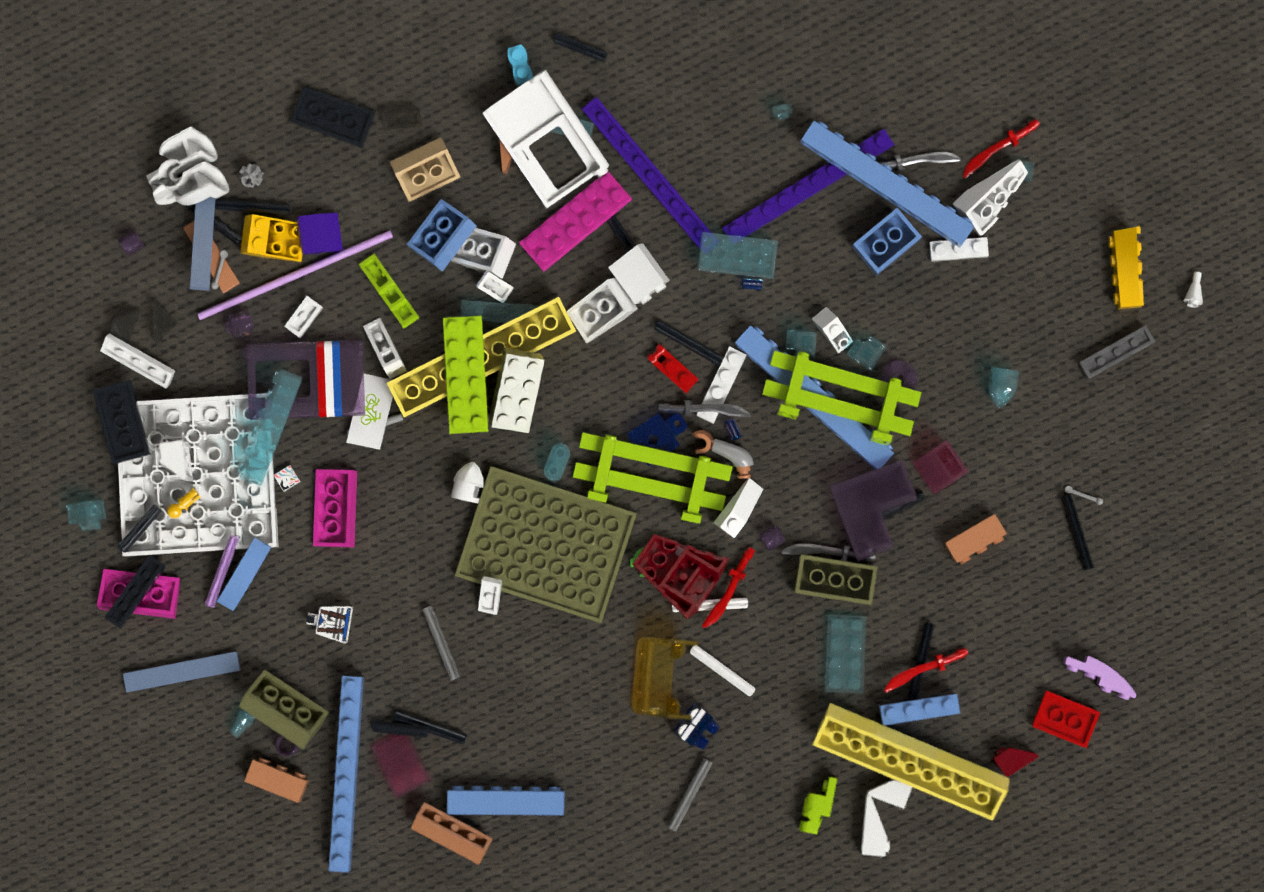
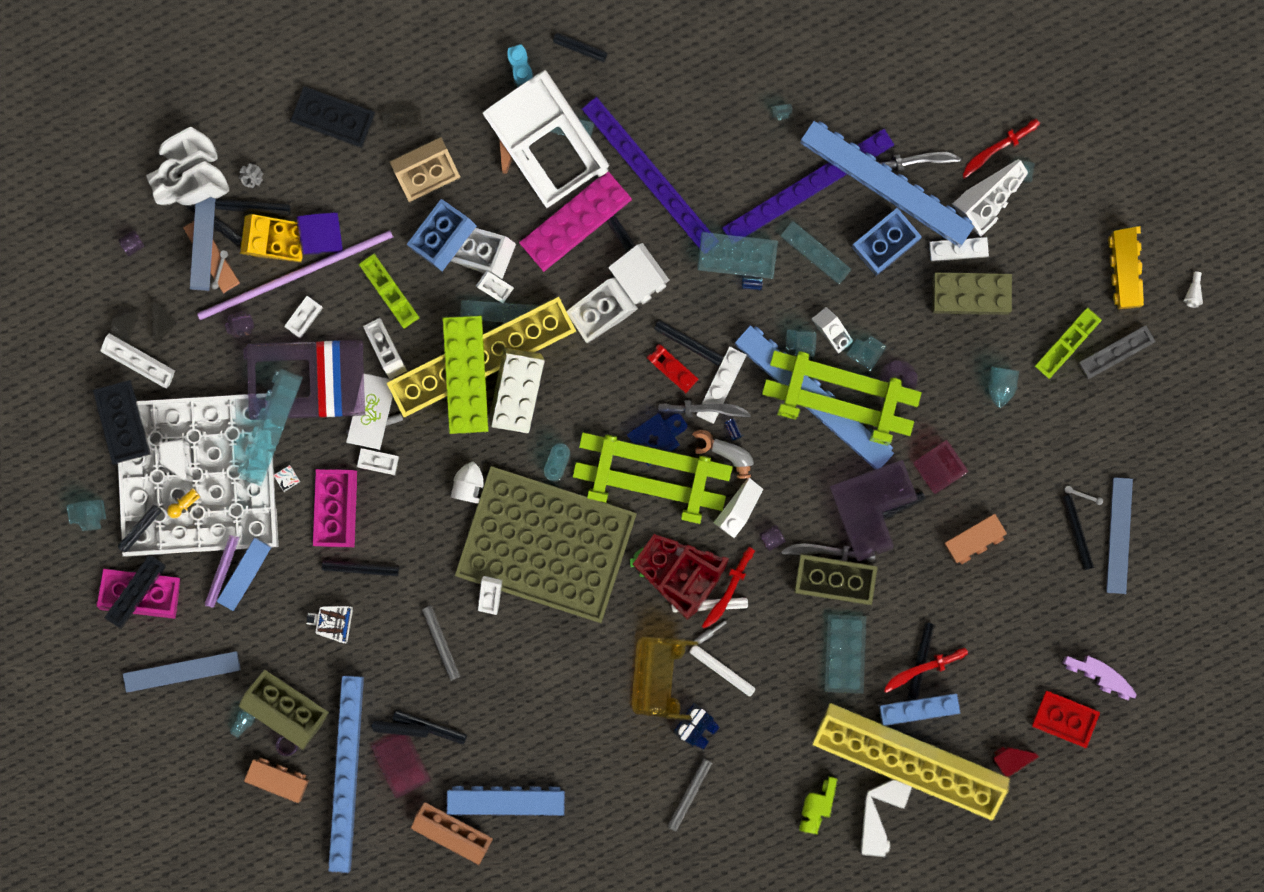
none -> black axle [322,560,400,576]
none -> white plate [357,448,399,475]
none -> light grey piece [694,620,727,644]
none -> clear light blue plate [780,221,852,285]
none -> olive brick [932,273,1012,315]
none -> lime slope [1035,307,1102,379]
none -> sand blue tile [1106,478,1133,594]

